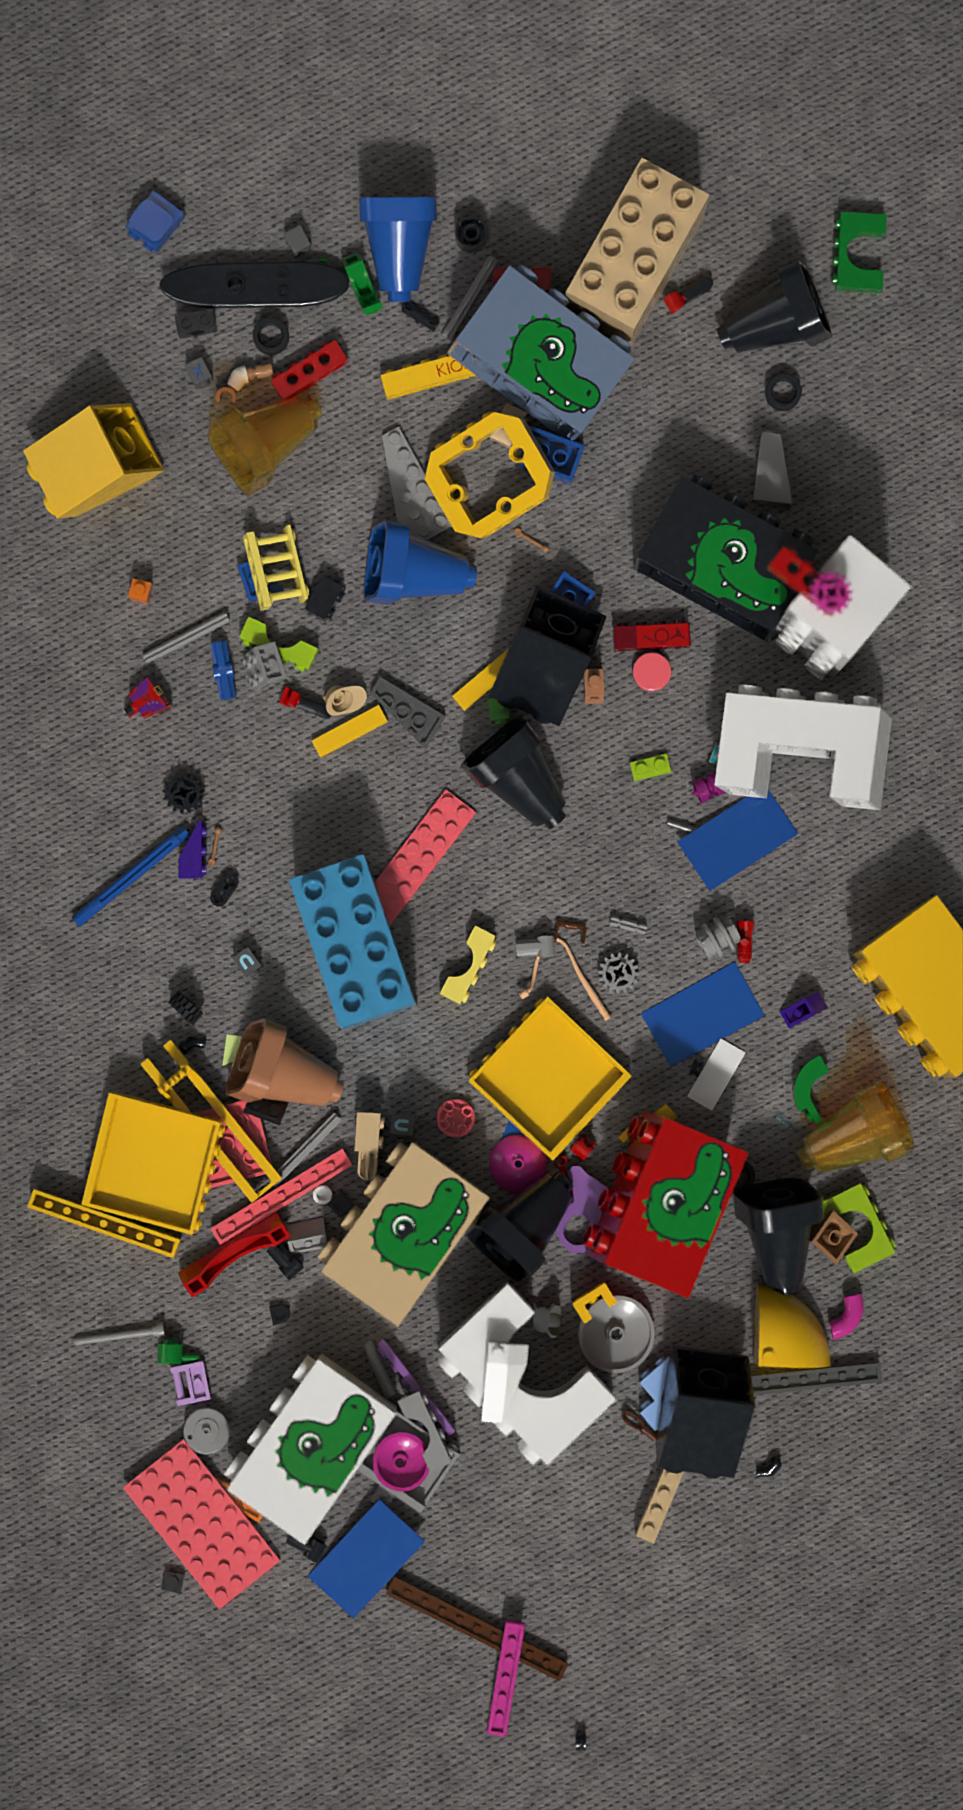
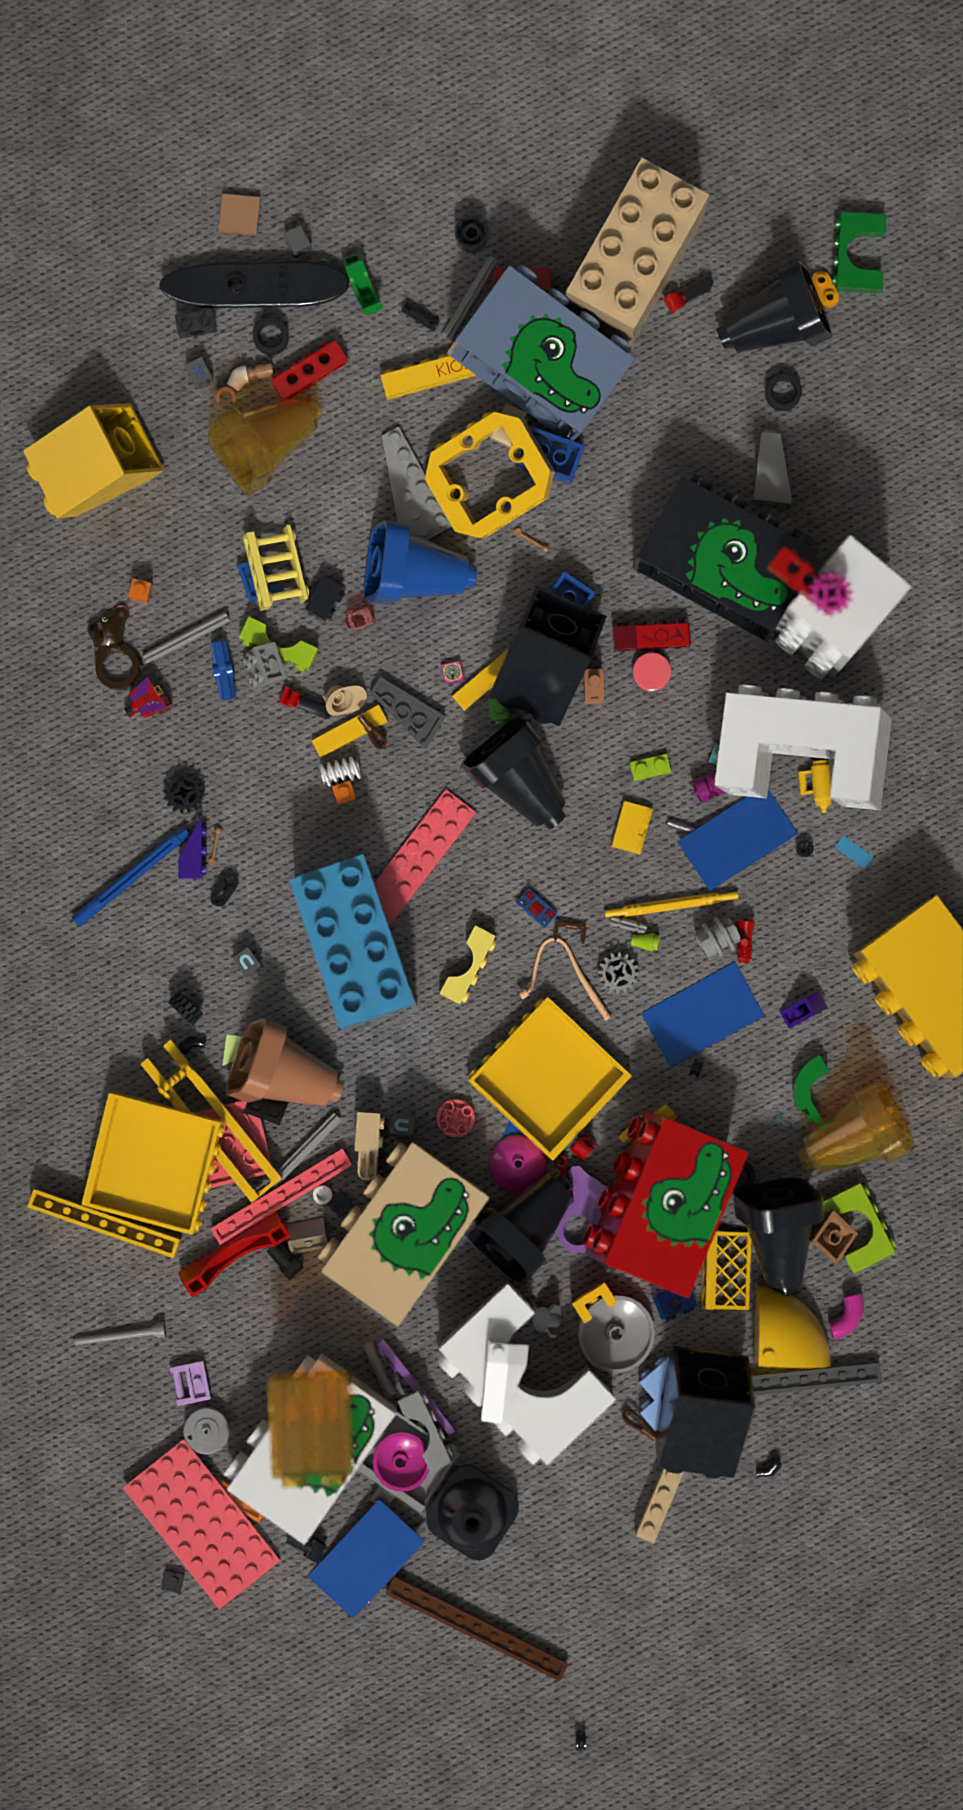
blue brick [126,190,185,253] -> none
green piece [157,1339,199,1364] -> none
black tile [269,1304,290,1325] -> none
blue cone [359,197,437,302] -> none
dark pink tile [487,1619,525,1737] -> none
light grey piece [516,936,555,957] -> none
white sticker [687,1039,745,1111] -> none
none -> dark brown animal [87,605,144,691]
none -> medium nougat tile [218,194,260,236]
none -> clear yellow brick [267,1370,356,1488]
none -> white piece [320,756,361,787]
none -> orange brick [332,781,357,807]
none -> clear red brick [345,603,376,633]
none -> reddish brown piece [357,714,387,749]
none -> black cone [426,1464,519,1560]
none -> tile [441,661,464,684]
none -> tile [516,889,557,928]
none -> yellow axle [604,891,738,918]
none -> yellow piece [611,801,653,855]
none -> lime cone [631,933,660,952]
none -> clear blue brick [652,1290,697,1321]
none -> yellow fence [701,1231,751,1310]
none -> black bush [796,840,814,858]
none -> yellow piece [798,760,832,813]
none -> light orange plate [812,271,839,308]
none -> dark azure sticker [835,836,873,869]

